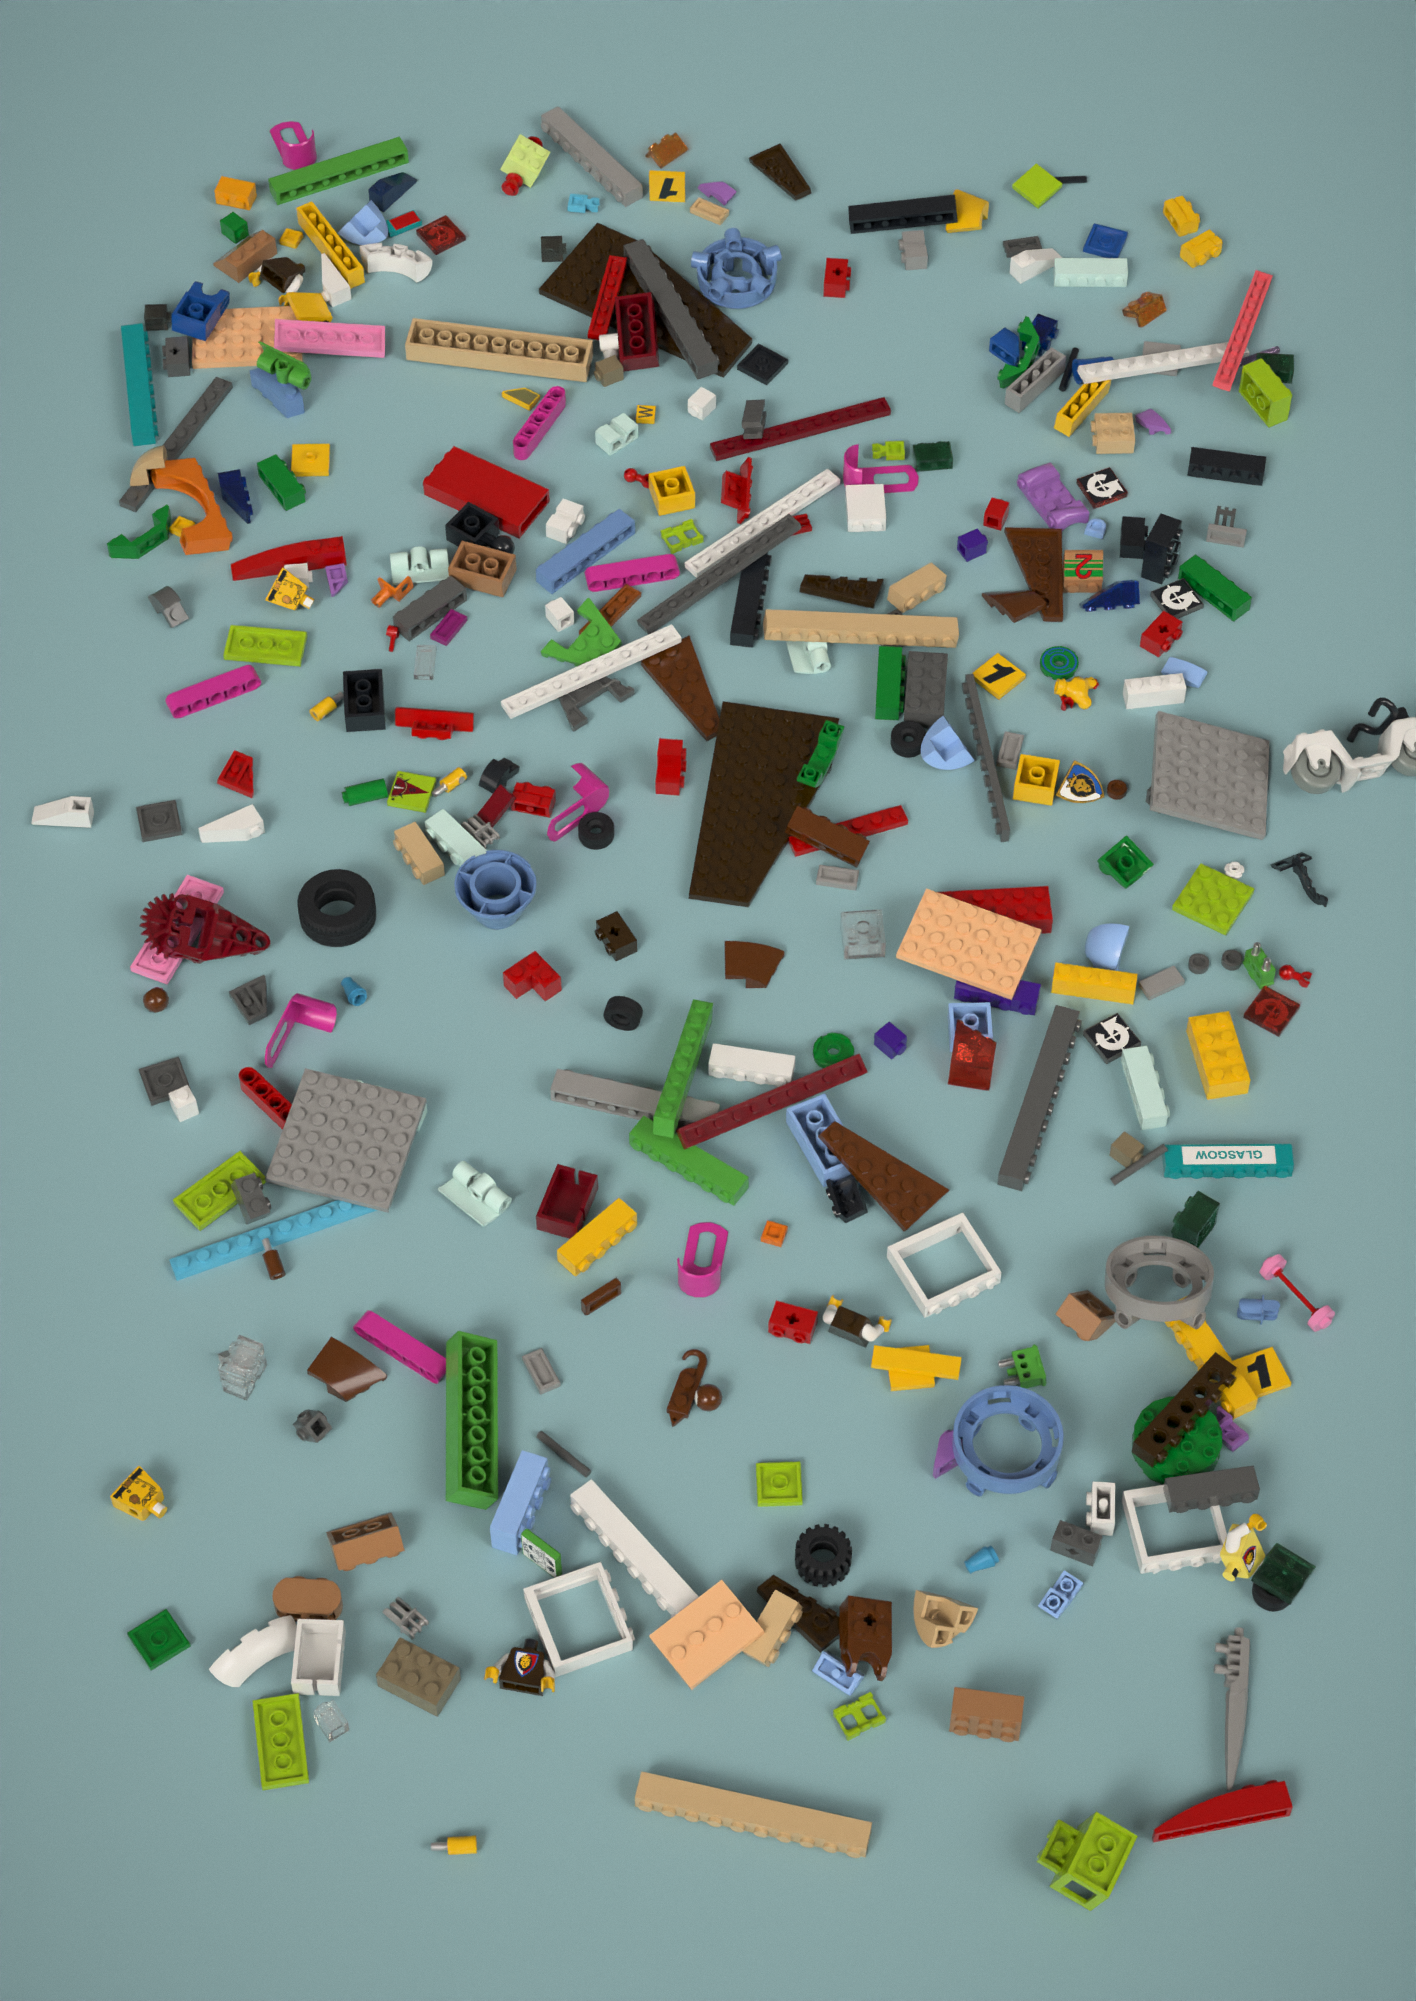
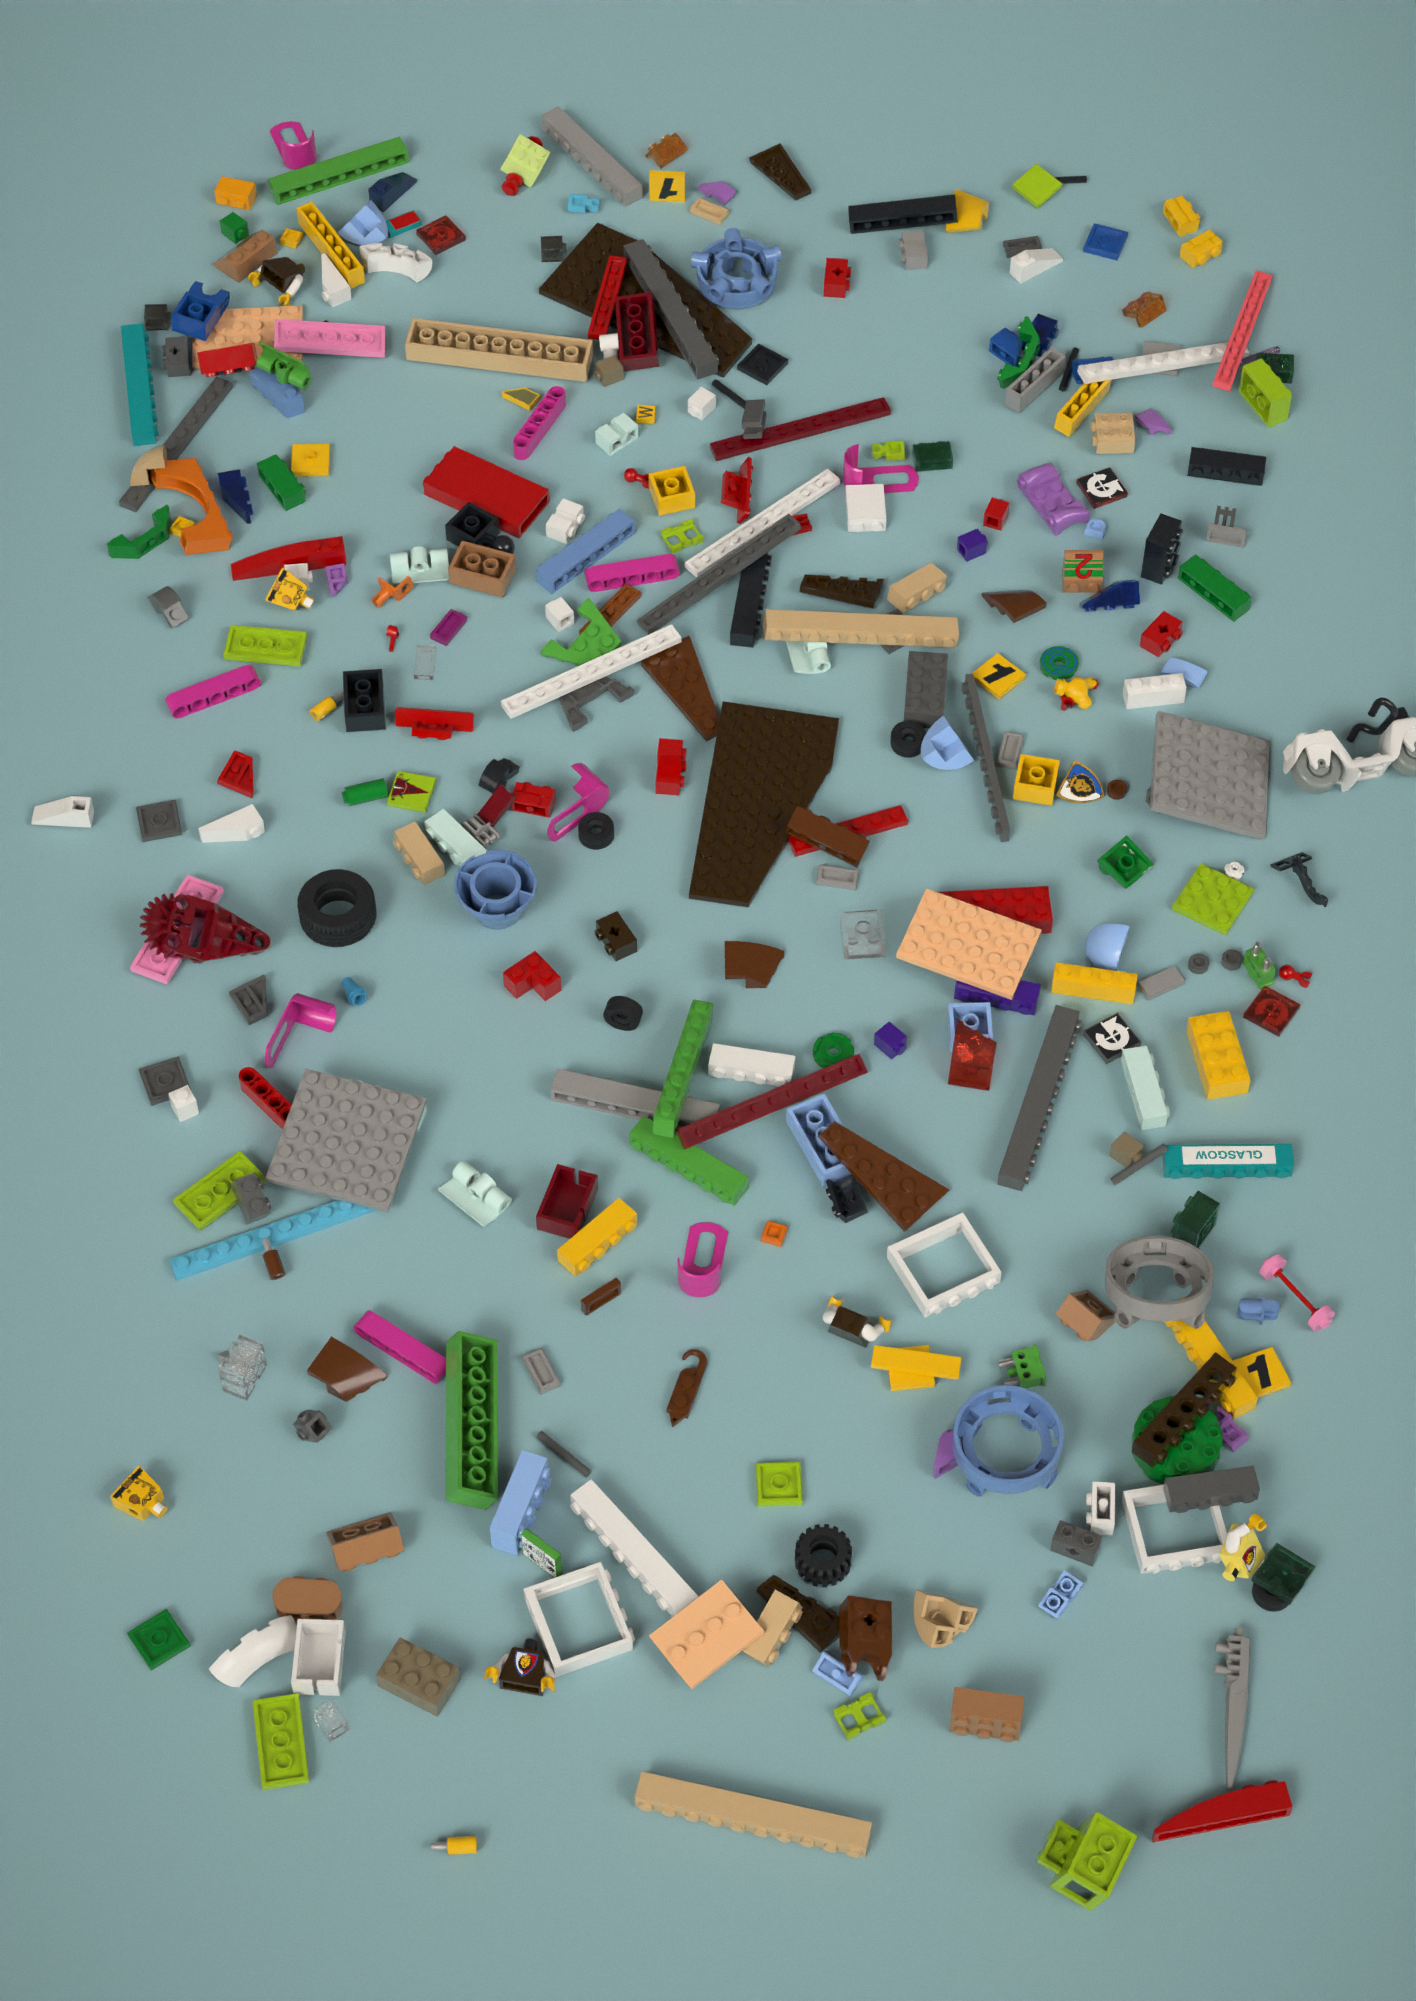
reddish brown piece [143,987,169,1013] -> none
yellow tile [286,292,333,322] -> none
light grey arm [382,1596,429,1640] -> none
dark grey brick [393,575,467,642] -> none
yellow piece [432,767,467,797] -> none
reddish brown piece [694,1384,723,1412] -> none
red brick [768,1300,818,1344] -> none
green slope [797,720,845,788] -> none
green brick [875,646,906,721] -> none
dark azure cone [964,1545,999,1574] -> none
reddish brown wing [1004,527,1063,622] -> none
light aqua brick [1053,258,1128,287] -> none
black brick [1119,516,1148,559] -> none
tile [1150,578,1204,619] -> none
none -> red brick [197,343,258,378]
none -> black bar [712,379,746,409]

